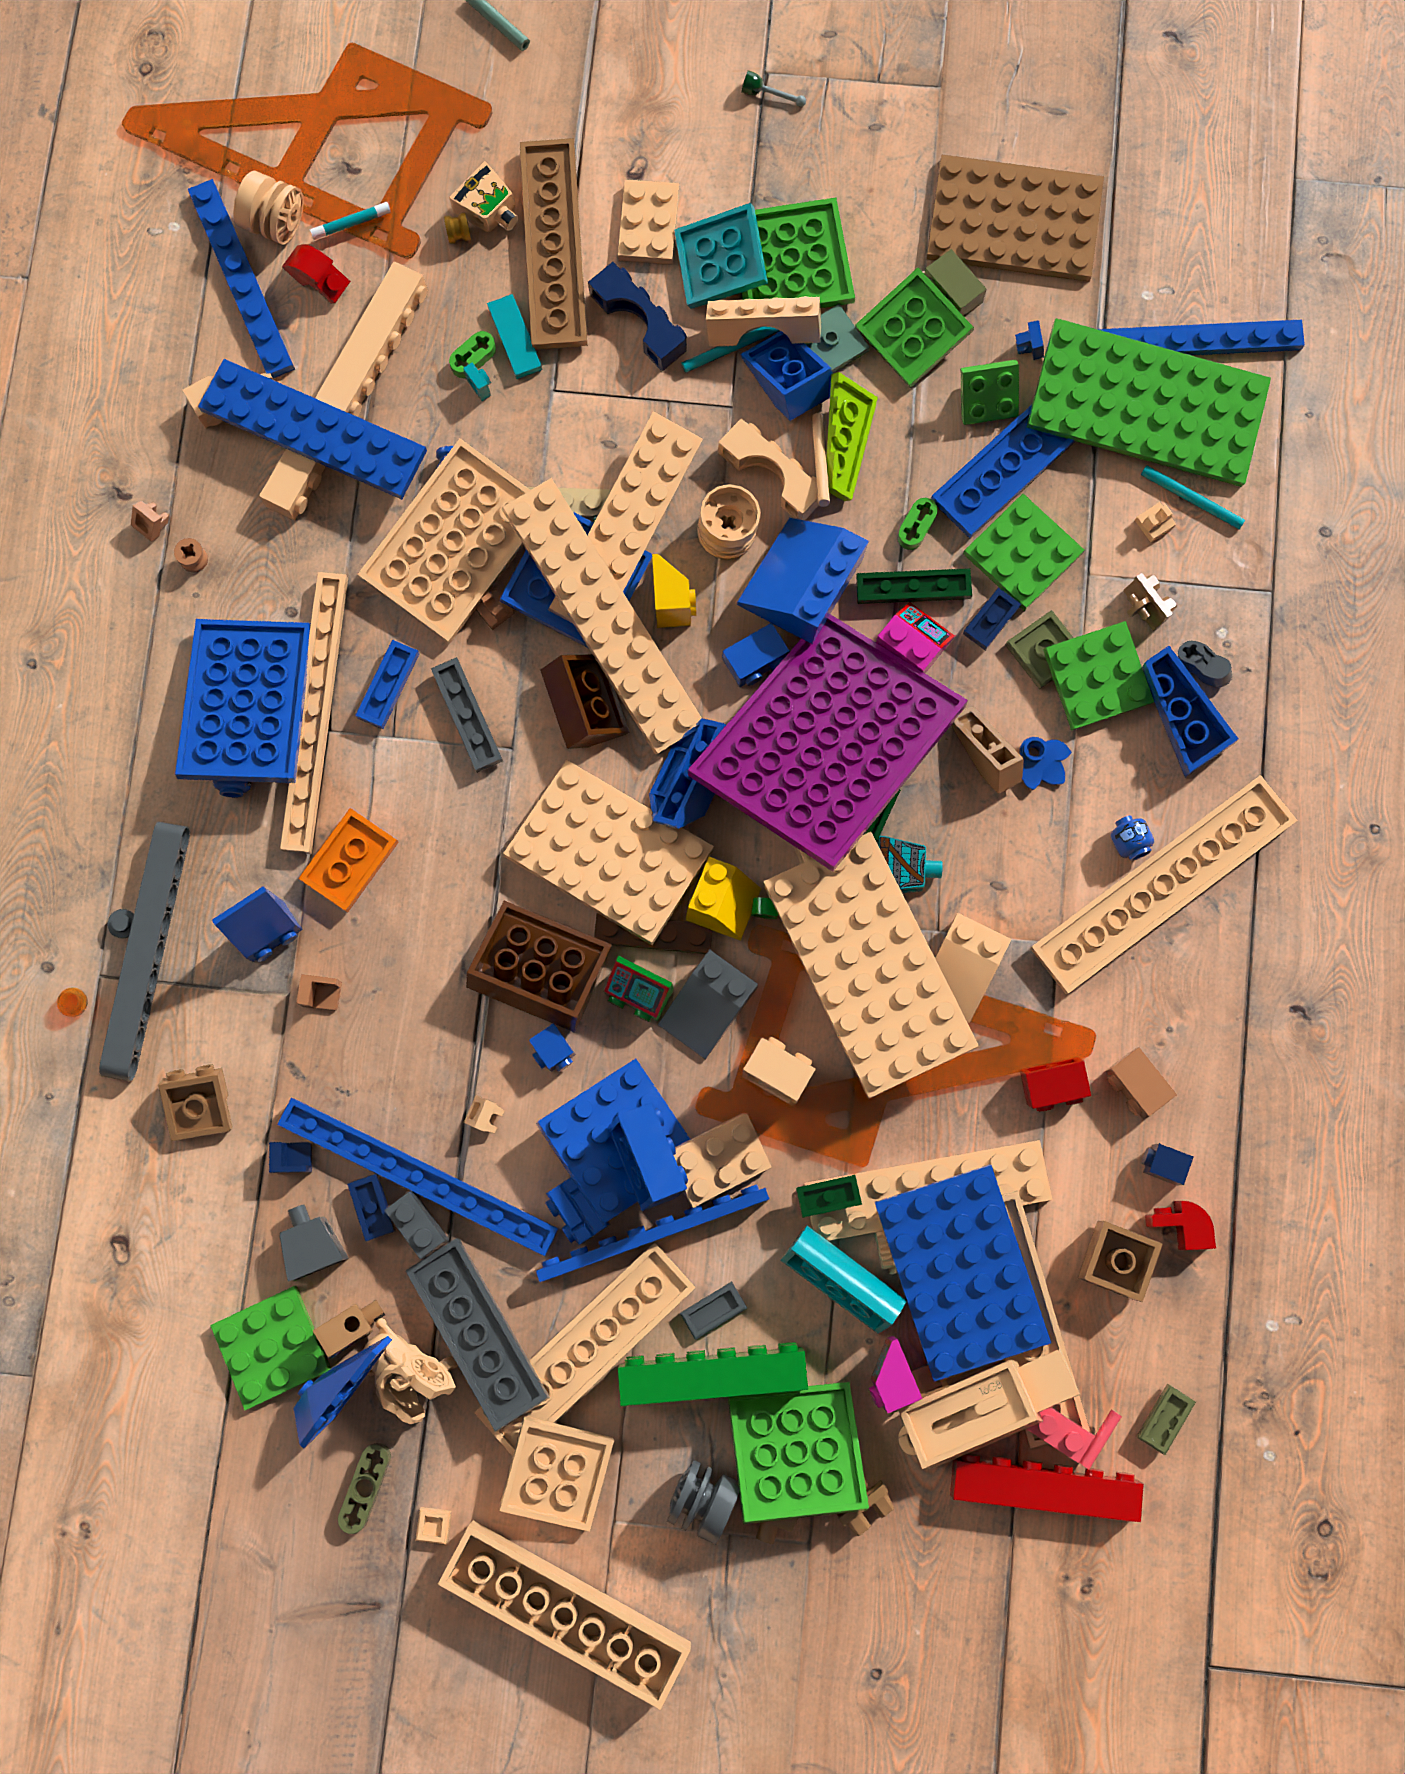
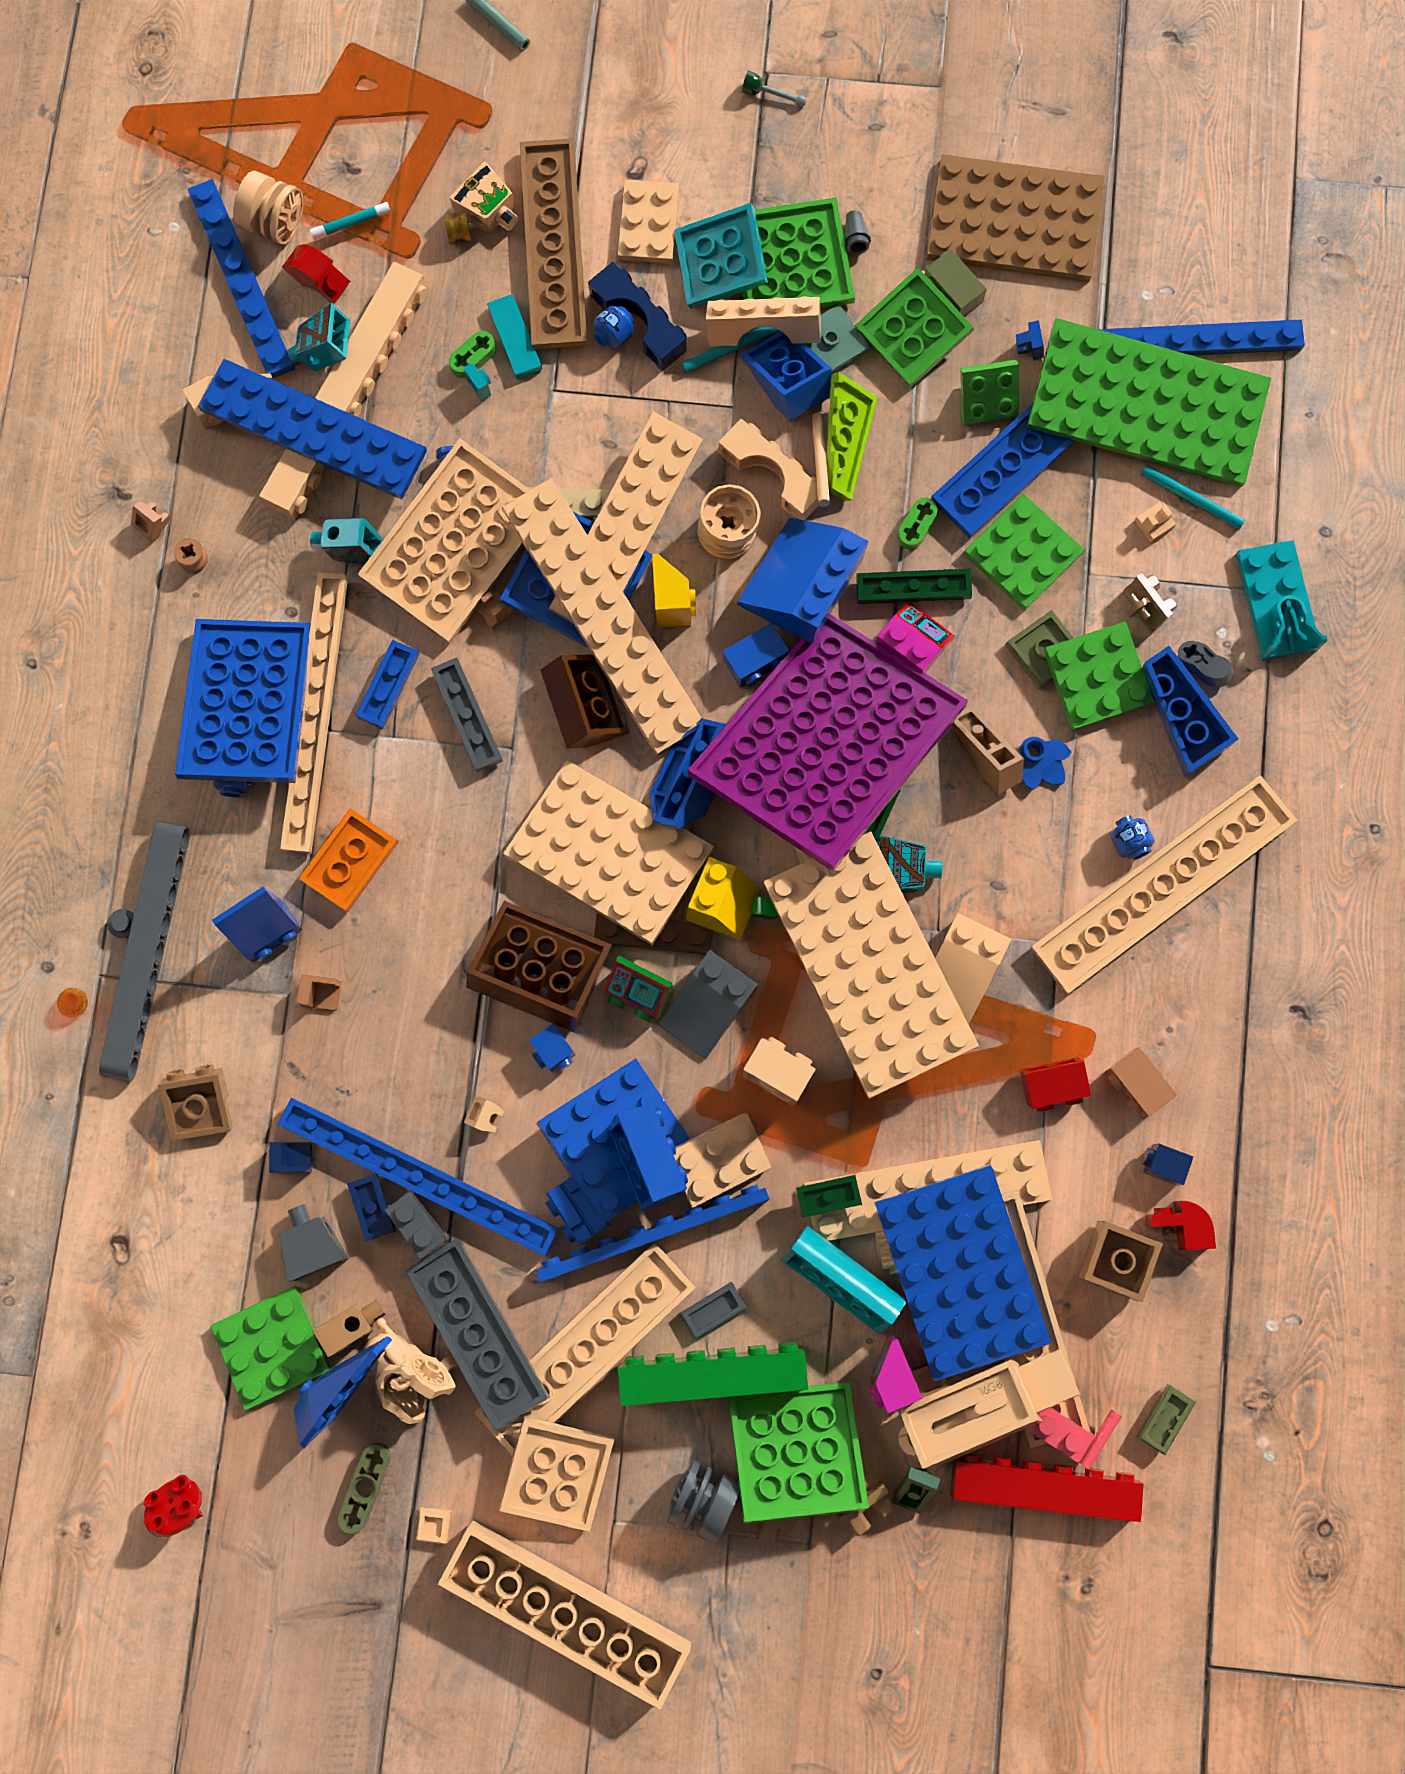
dark blue plate [963,587,1021,651] -> none
none -> red plate [144,1475,203,1537]
none -> teal torso [288,303,351,371]
none -> teal torso [310,518,383,564]
none -> blue head [593,306,634,349]
none -> dark grey cone [844,210,871,255]
none -> plate [892,1467,940,1514]
none -> teal plate [1235,540,1327,661]

